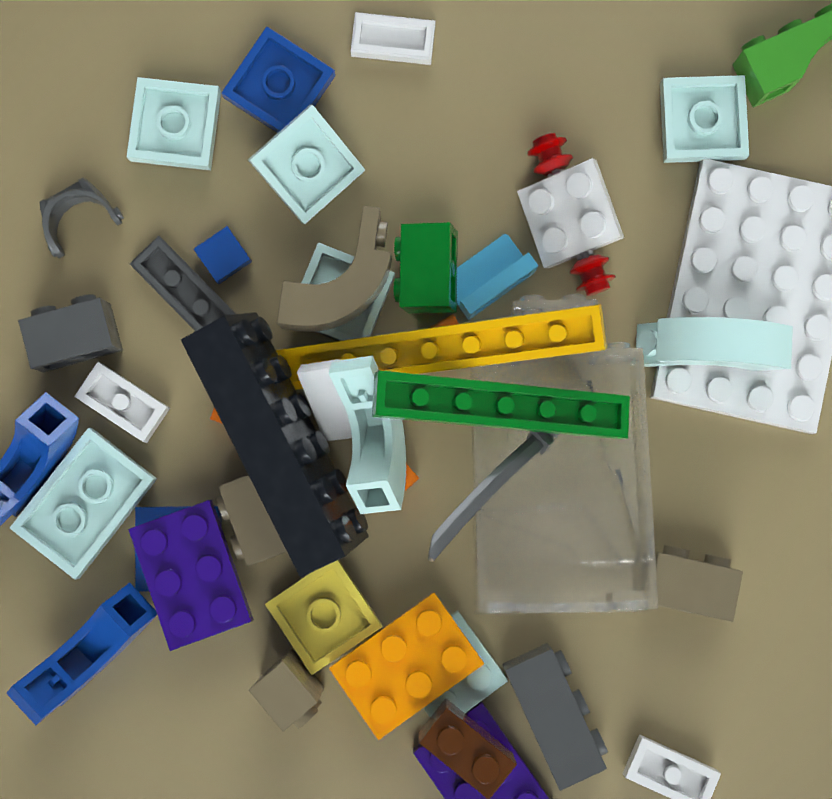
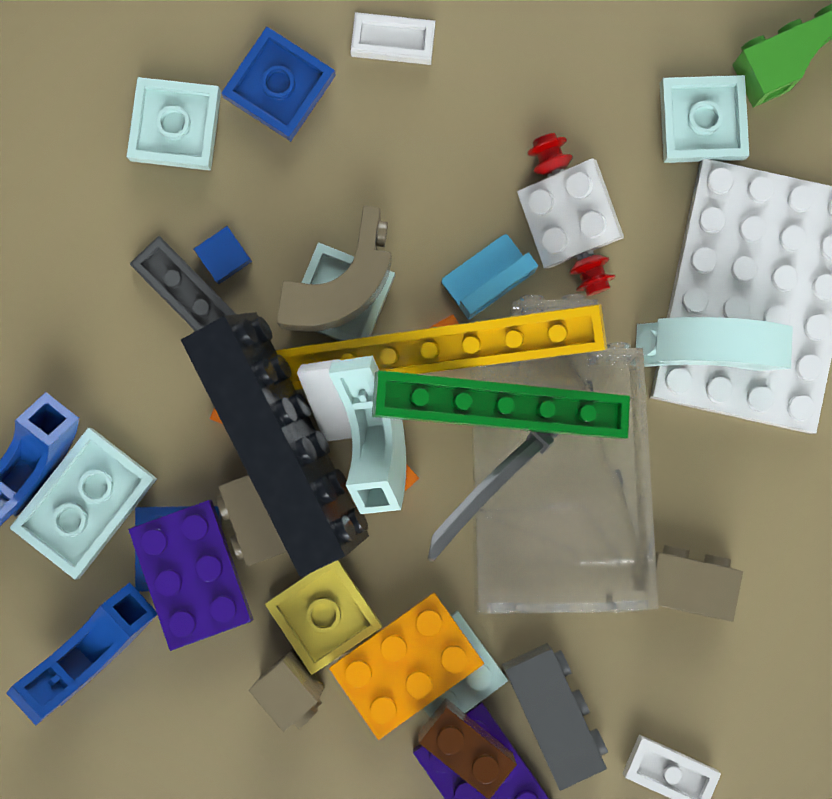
dark grey brick [18,294,123,373] -> none
dark grey helmet [39,178,124,258] -> none
white plate [74,362,170,443] -> none
light aqua plate [248,105,365,224] -> none
green brick [393,222,458,313] -> none

